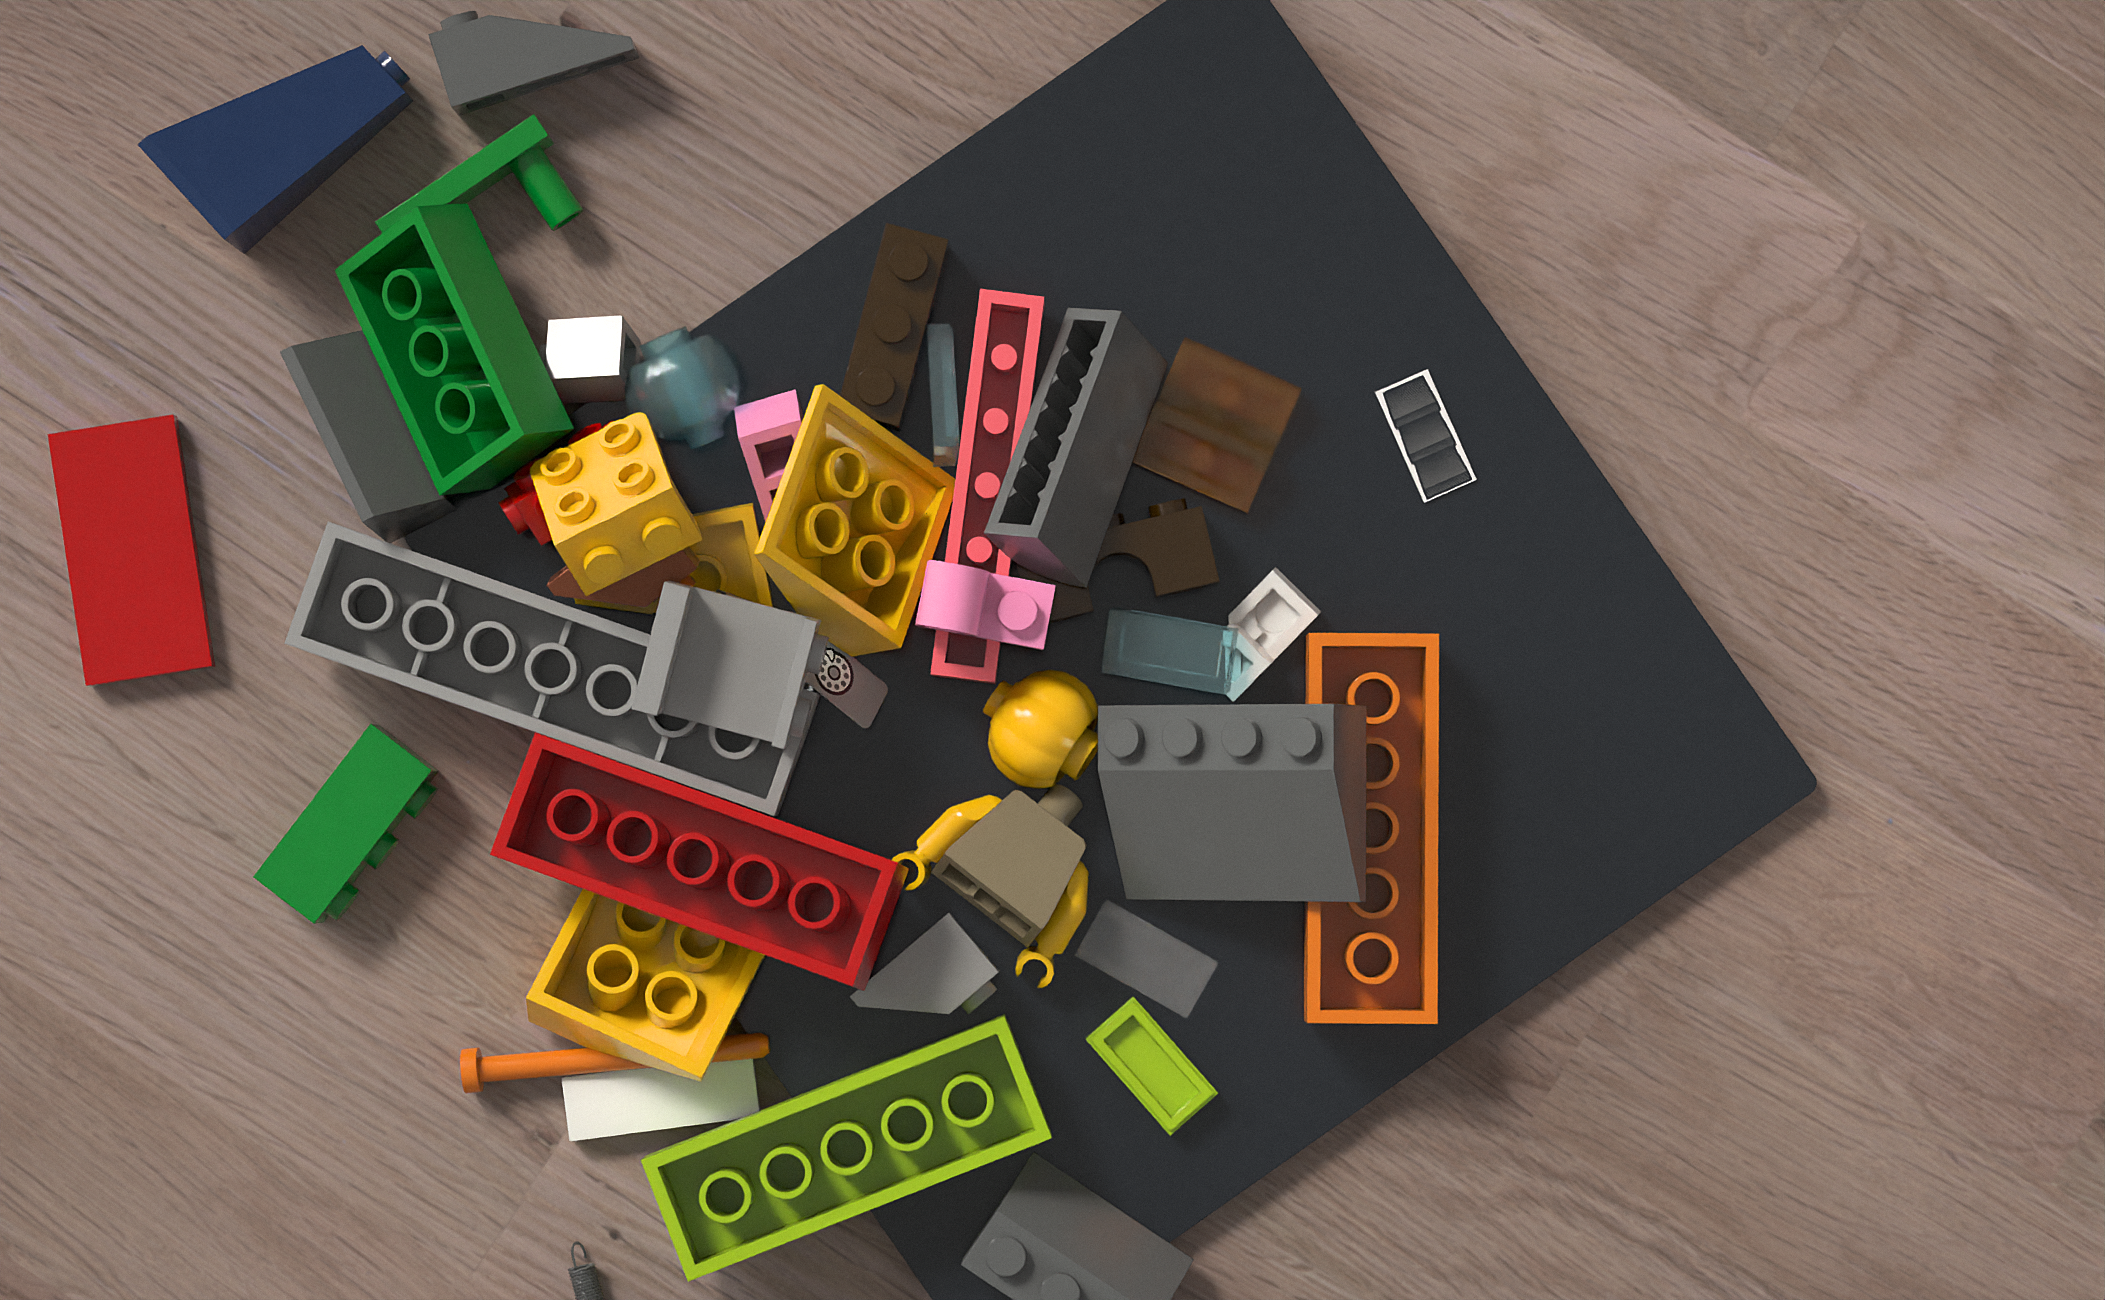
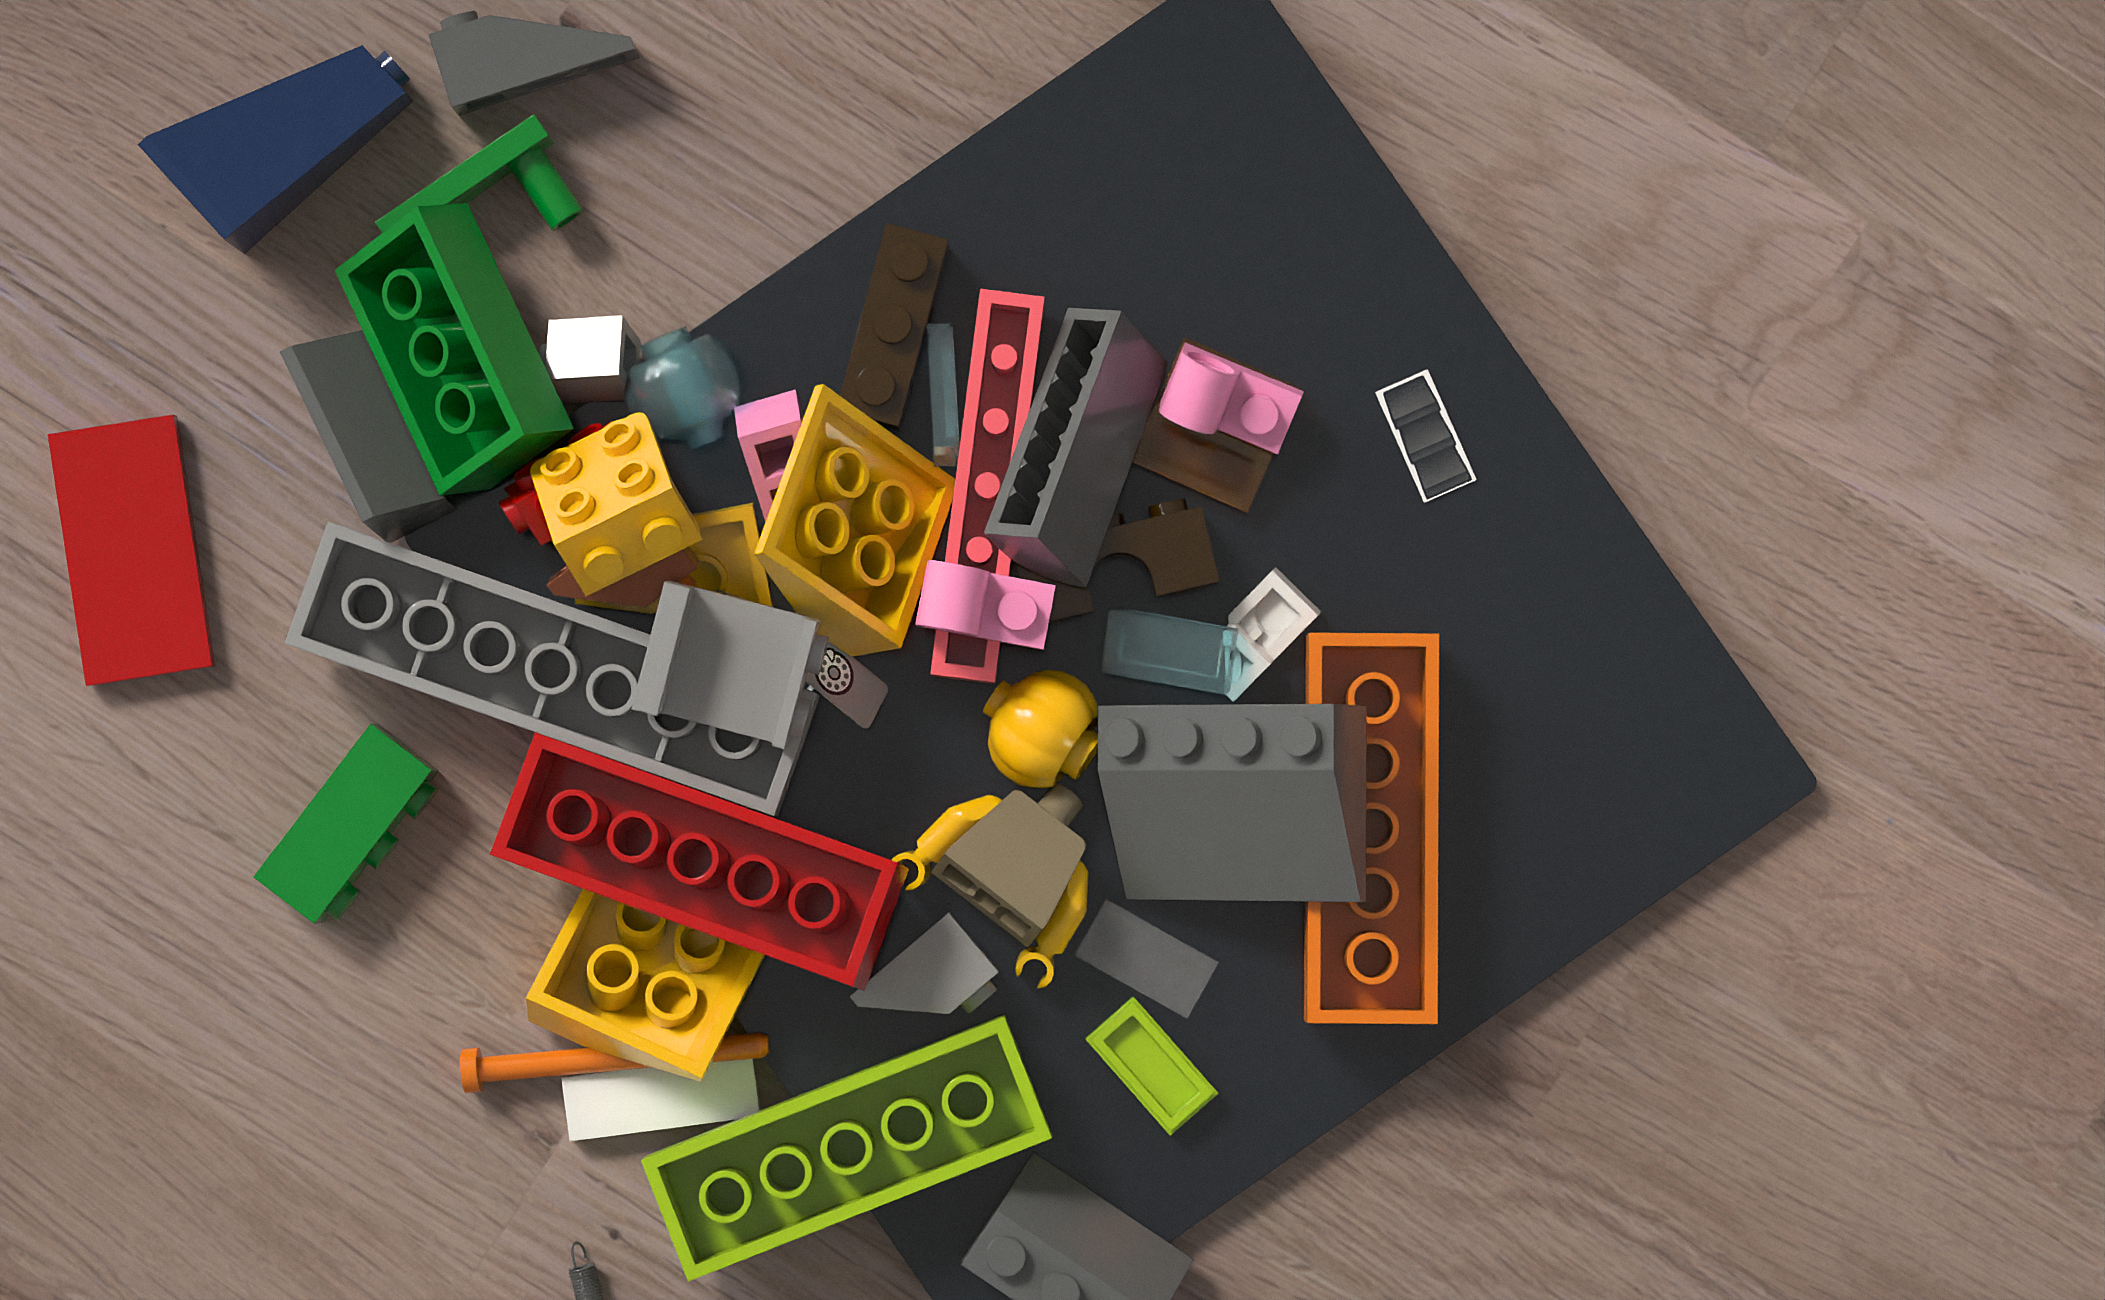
none -> bright pink plate [1159,343,1304,454]

